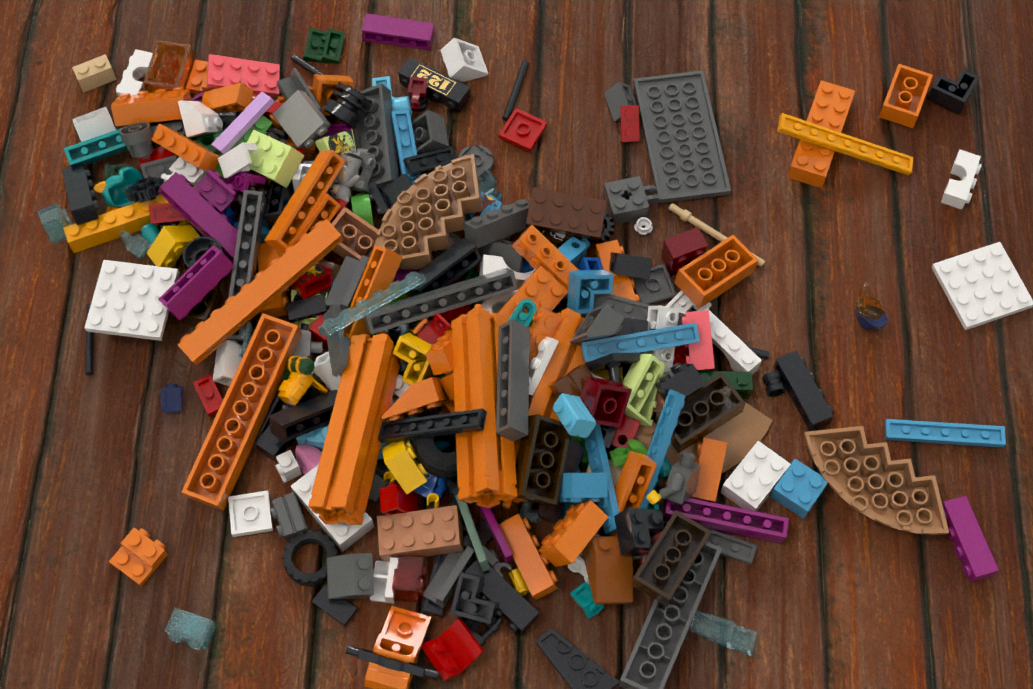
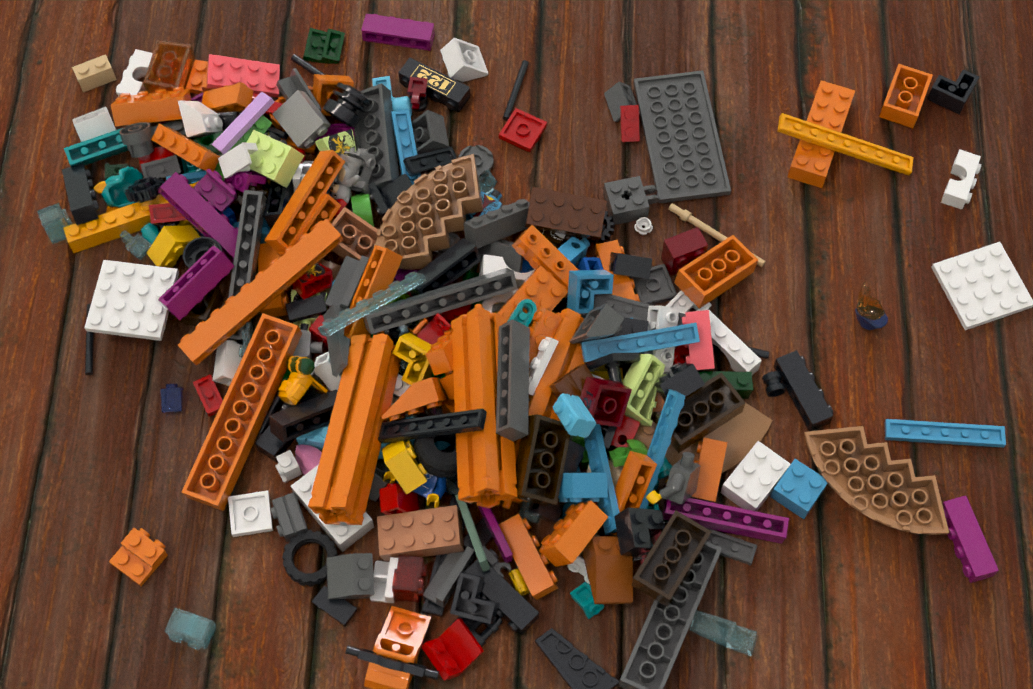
white plate [161,157,206,186] -> none

